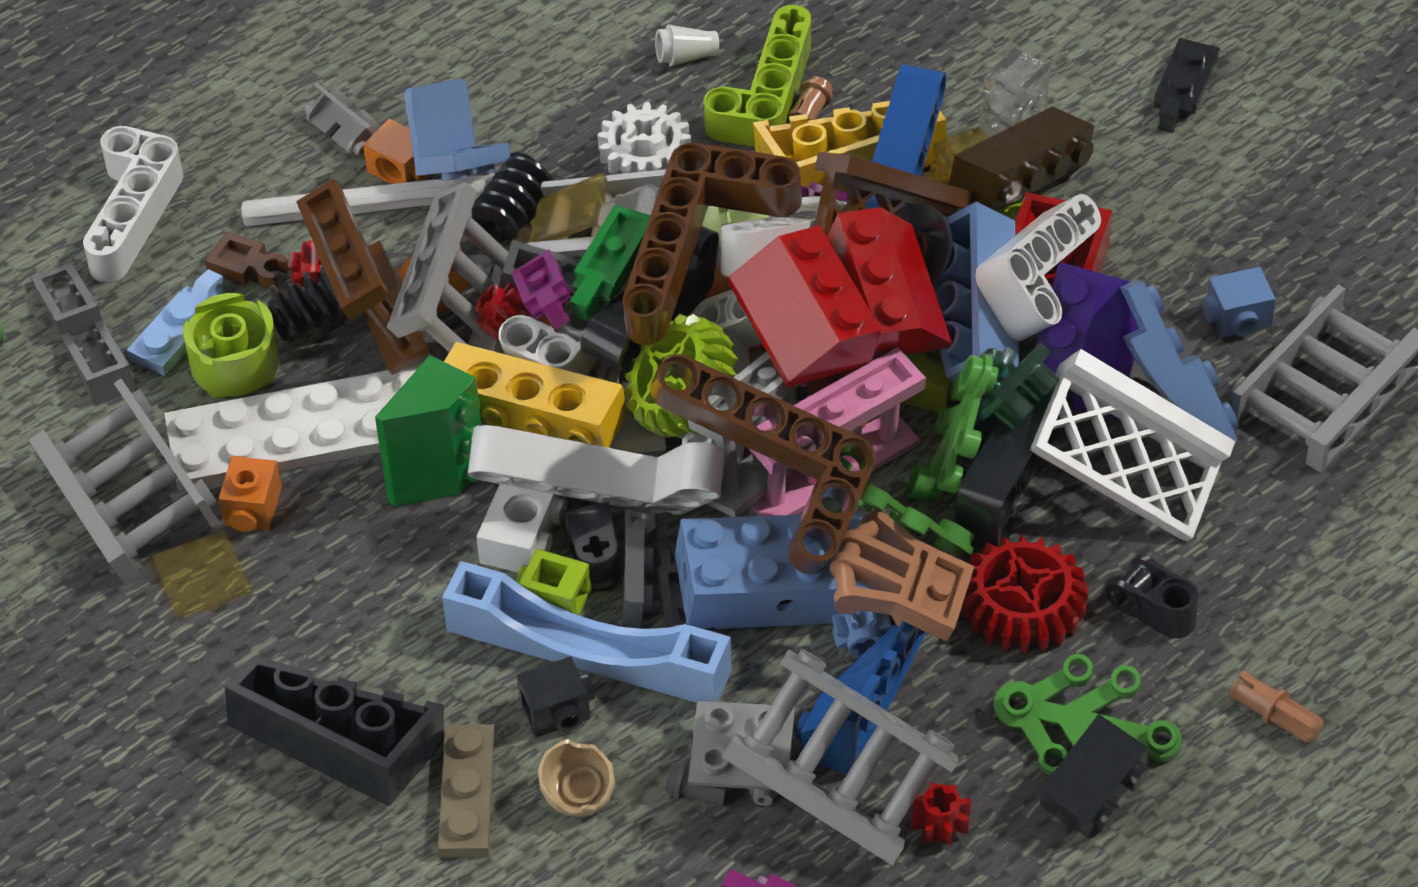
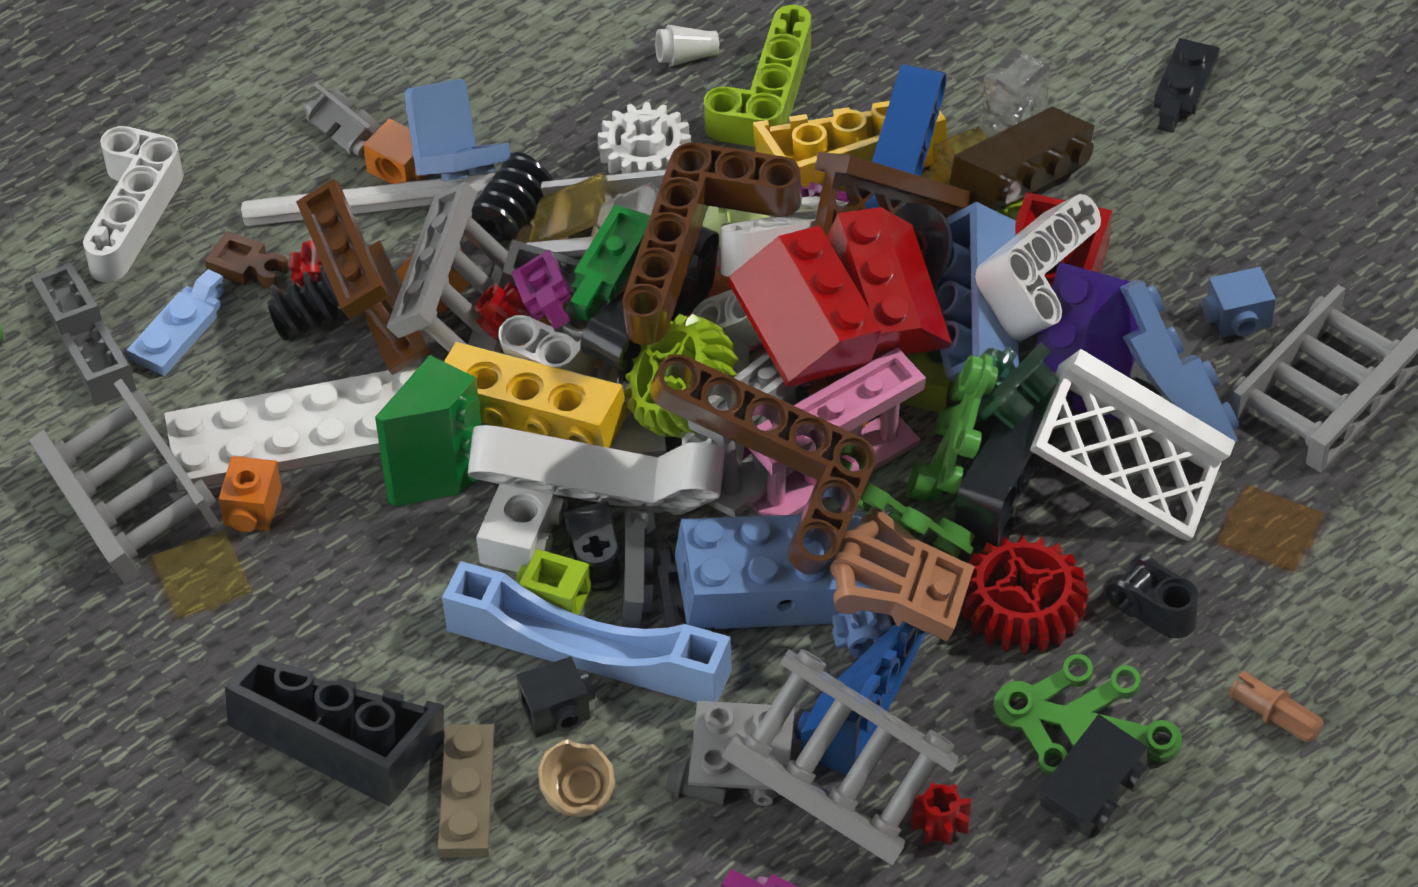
lime brick [183,293,280,398] -> none
nougat pin [788,76,833,122] -> none
none -> clear orange piece [1217,485,1323,572]

